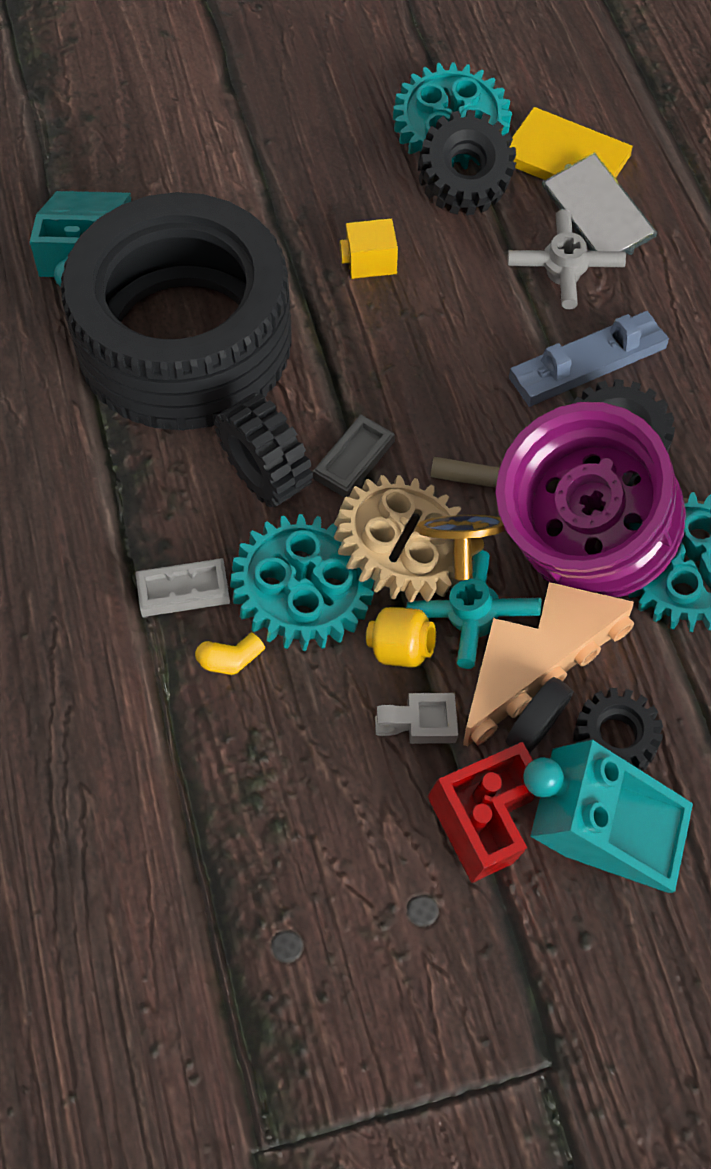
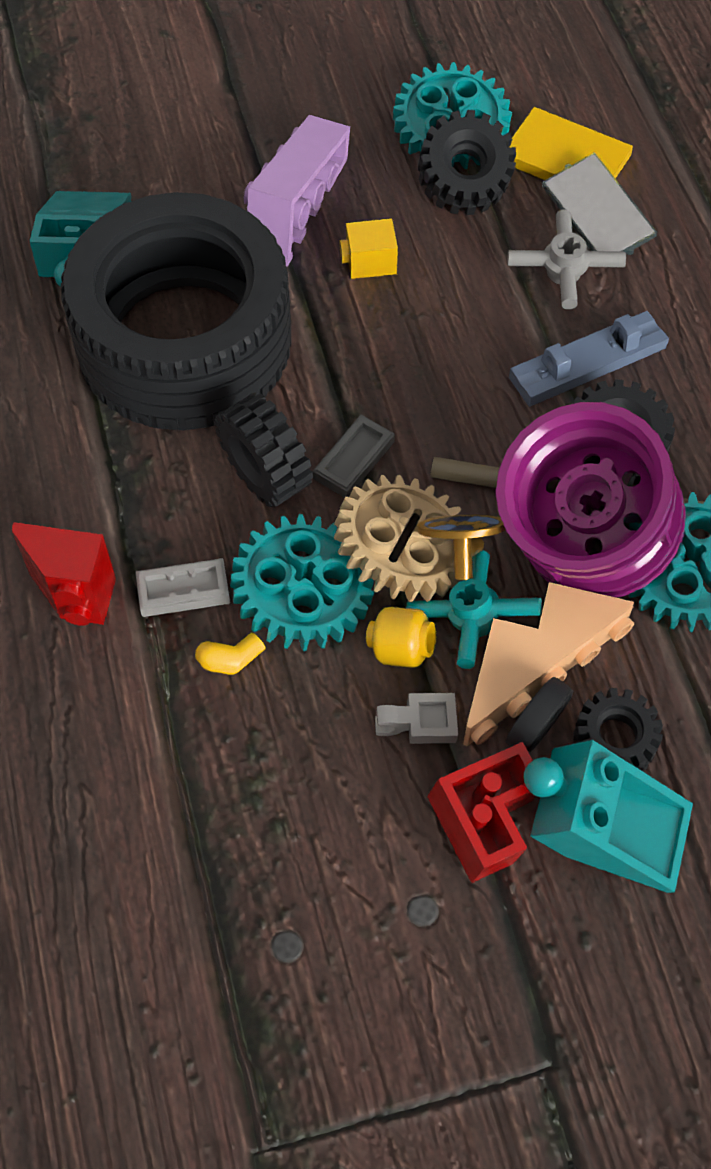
none -> red slope [11,522,116,626]
none -> lavender wedge [244,115,350,267]

